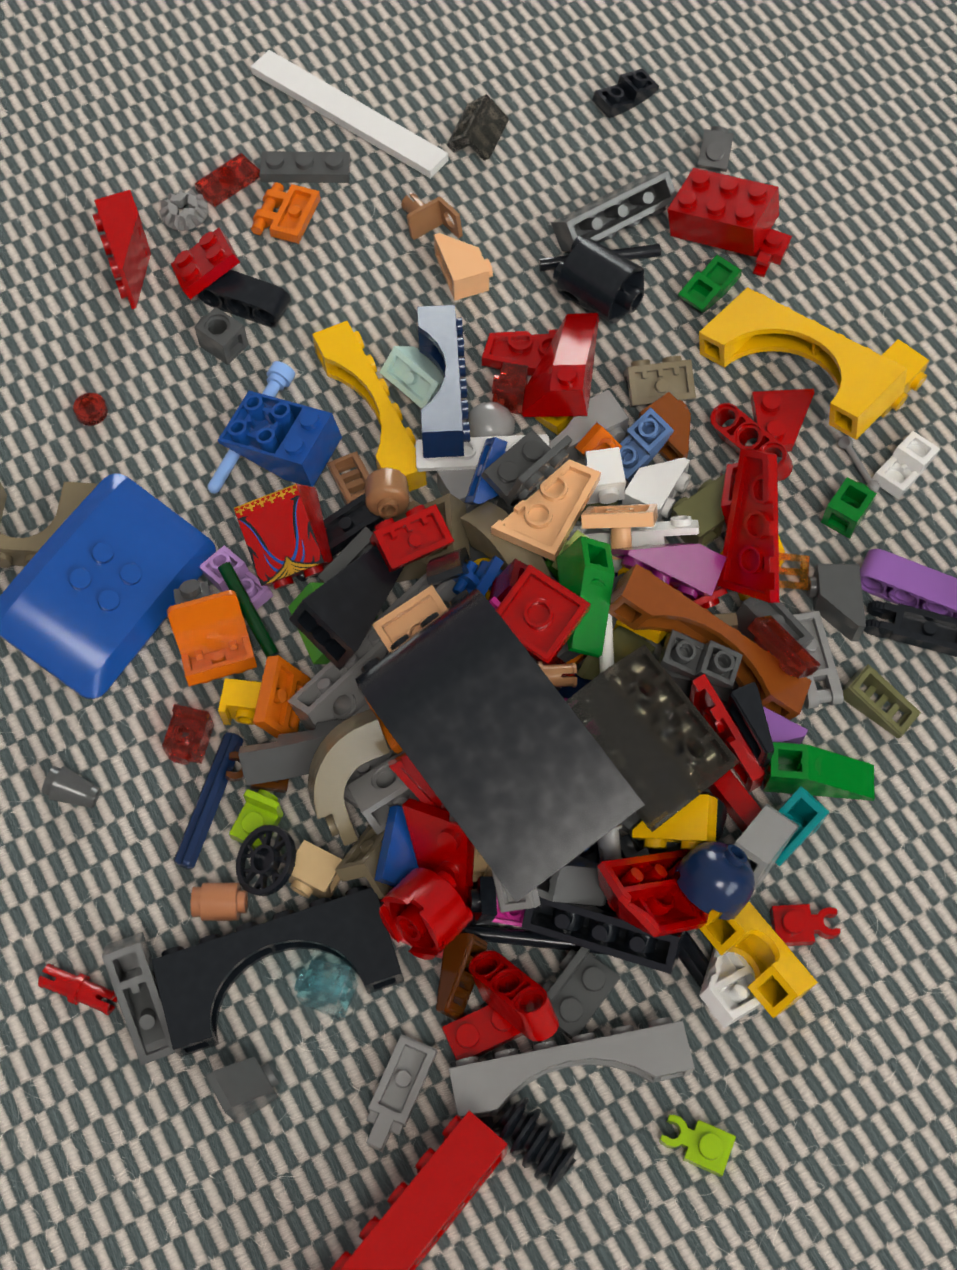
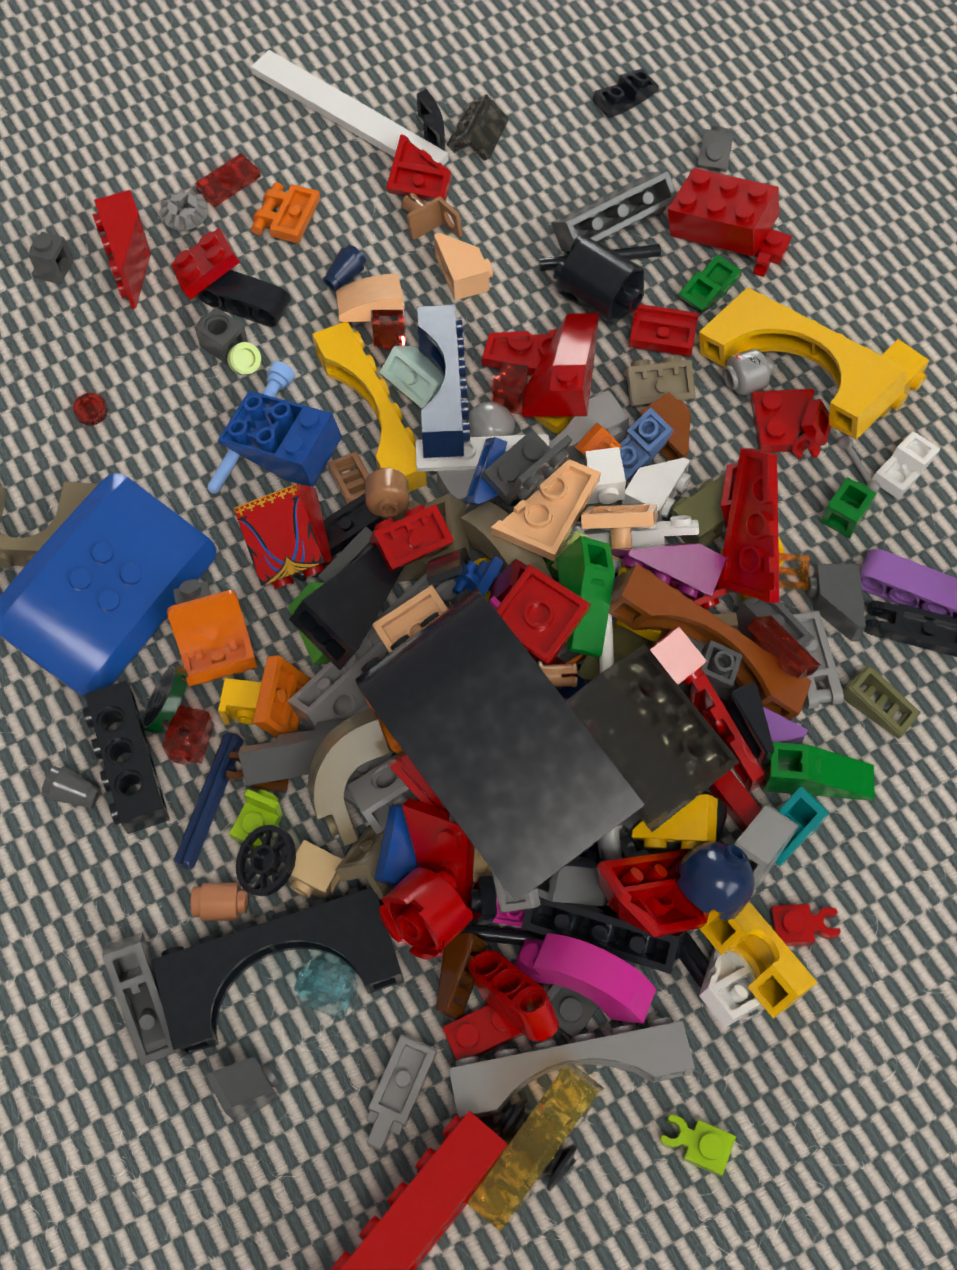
red pin [38,964,118,1015] -> none
lavender slope [200,545,273,610] -> none
dark green bar [218,562,279,658] -> none
dark grey plate [259,151,351,183] -> none
red beam [710,403,793,481] -> none
none -> dark grey brick [29,232,73,285]
none -> black brick [83,680,170,834]
none -> tile [142,664,188,735]
none -> yellowish green tile [227,342,261,375]
none -> dark blue cone [323,245,366,291]
none -> light nougat slope [336,274,403,322]
none -> clear red brick [372,303,406,350]
none -> red wing [386,134,452,201]
none -> black slope [417,89,445,151]
none -> clear yellow arch [467,1063,605,1231]
none -> dark pink arch [515,933,656,1024]
none -> red plate [629,304,699,357]
none -> brick [647,626,707,686]
none -> light grey head [723,349,774,395]
none -> red plate [792,399,831,459]

